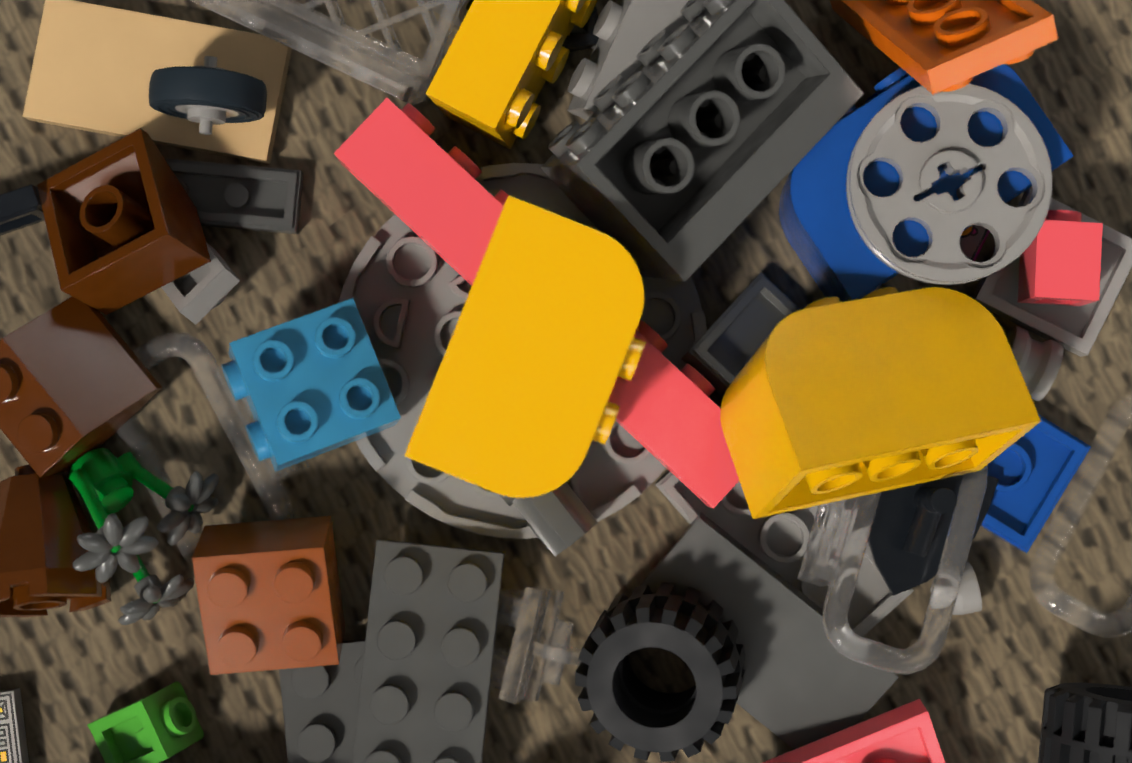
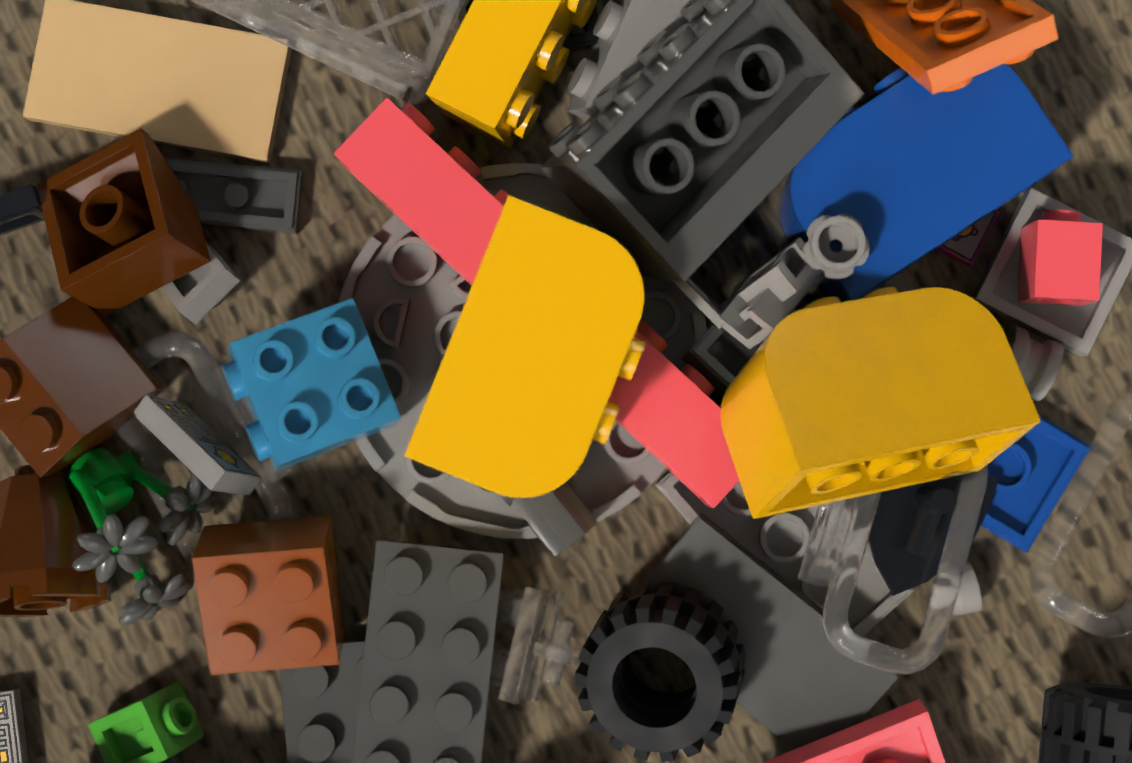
black wheel [148,56,267,135] -> none
light grey wedge [846,84,1052,285] -> none
none -> light grey tile [134,394,262,495]
none -> light grey piece [673,237,823,349]
none -> light grey plate [803,213,870,279]

